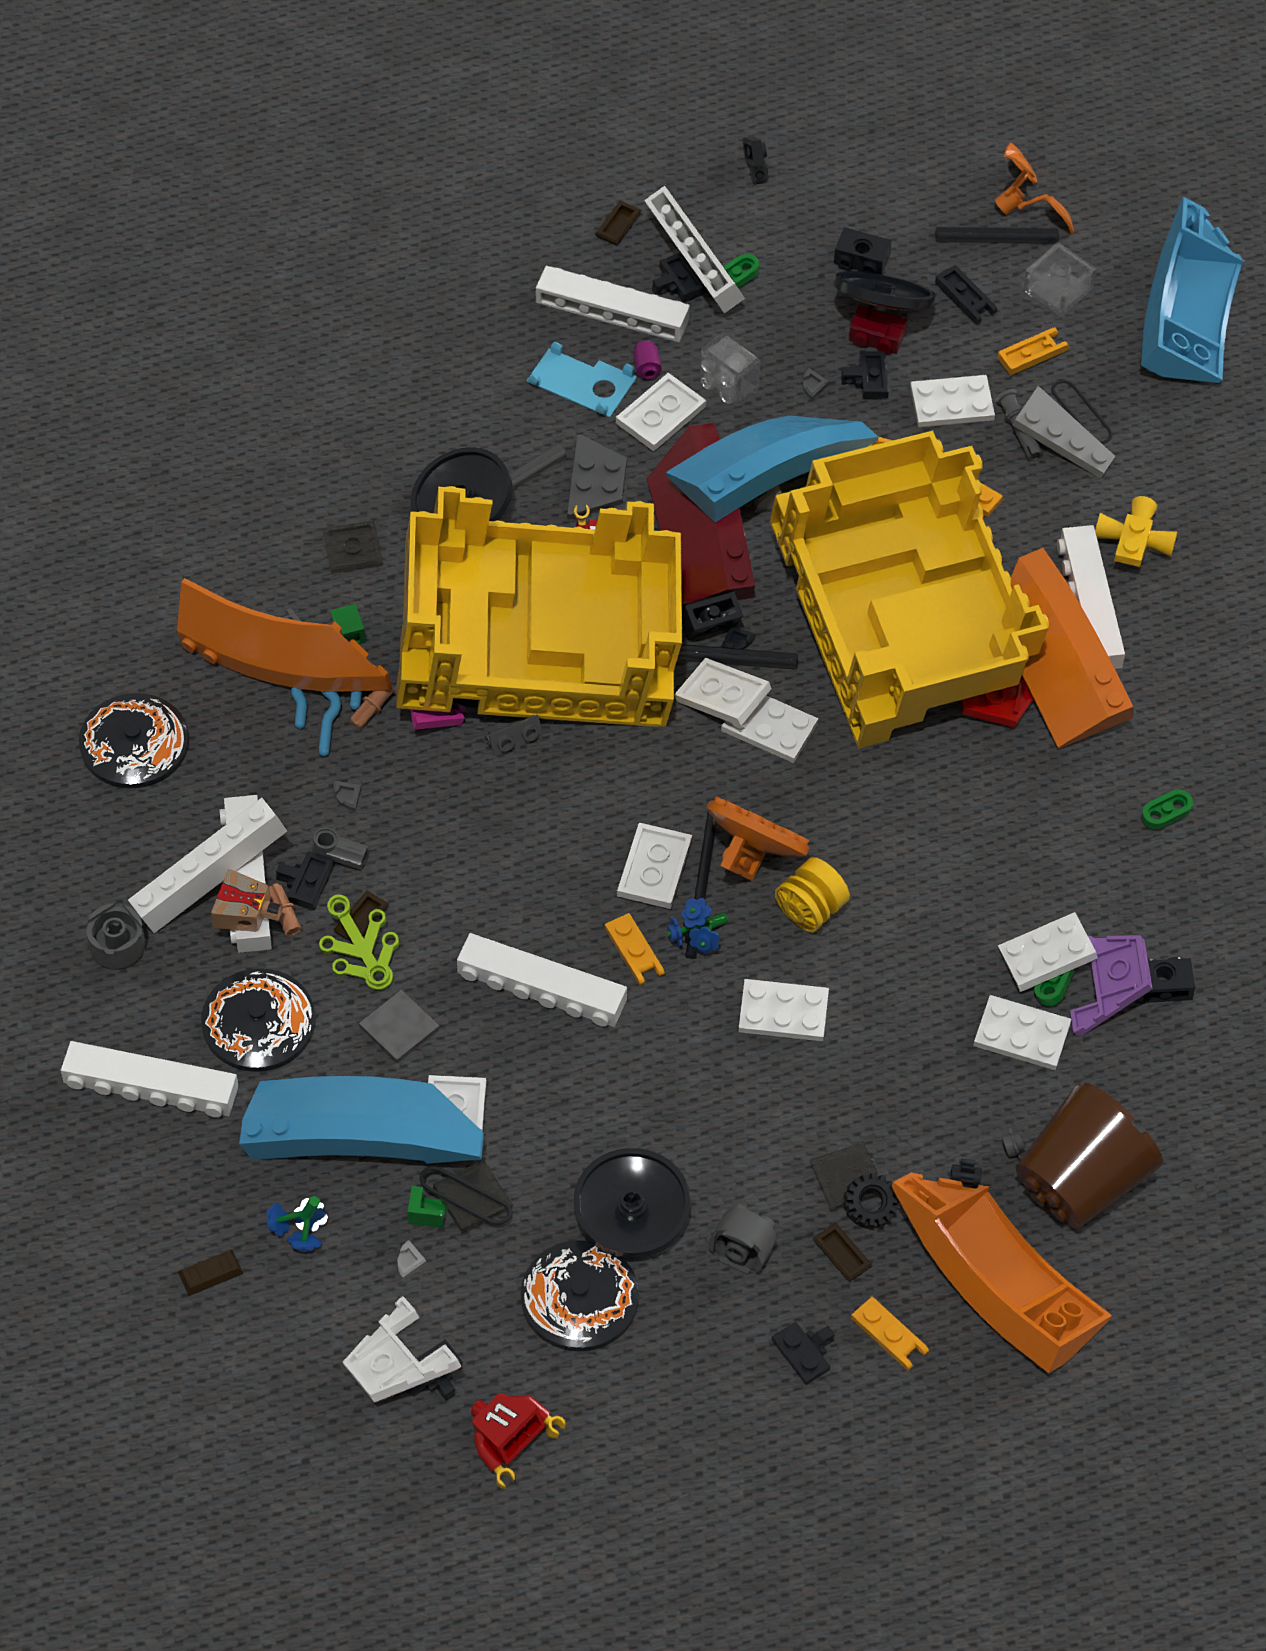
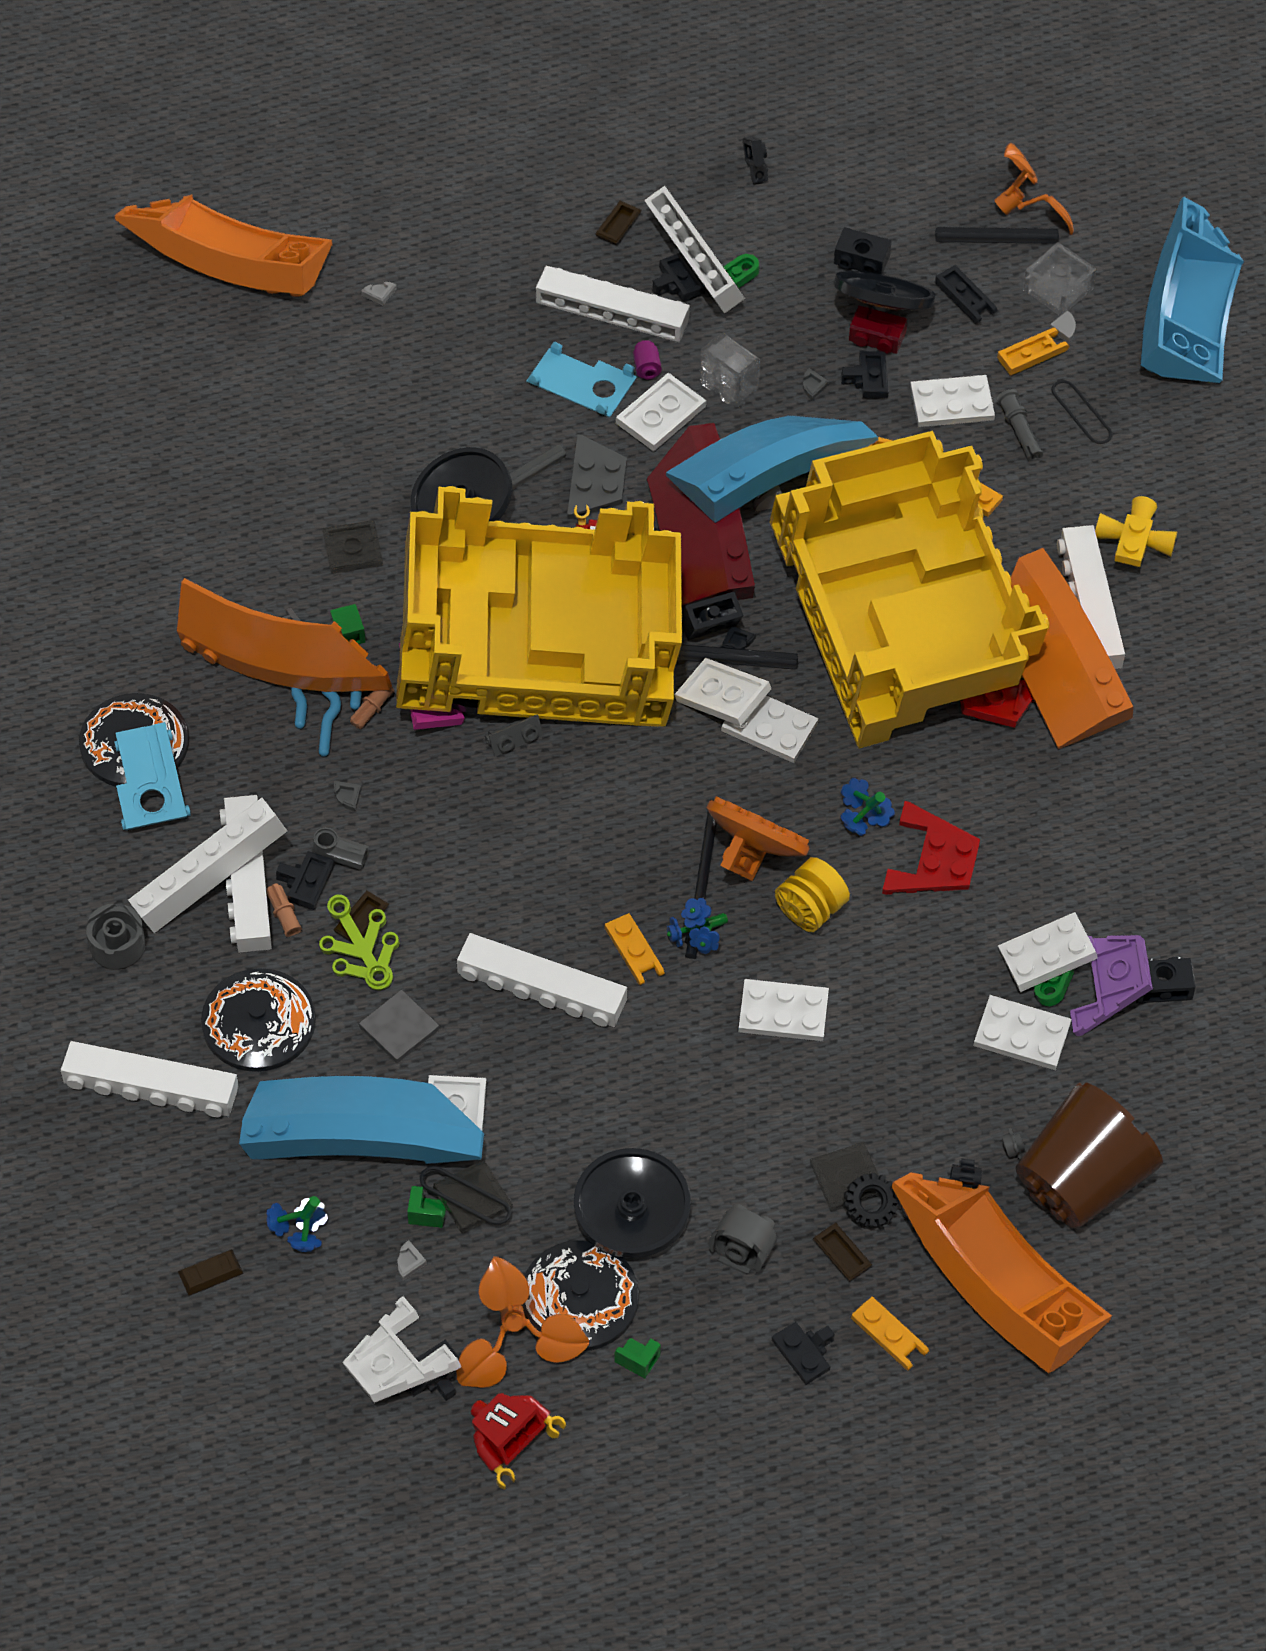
torso [211,869,282,932] -> none
white plate [617,823,692,909] -> none
light grey wing [1013,386,1115,478] -> none
green plate [1141,790,1193,830] -> none
none -> medium azure piece [114,722,191,830]
none -> orange slope [115,195,332,297]
none -> light grey tile [361,282,397,305]
none -> orange plant [456,1257,589,1388]
none -> green panel [614,1338,661,1379]
none -> blue plant [841,778,895,836]
none -> red wing [882,801,980,895]
none -> light grey tile [1050,310,1076,343]

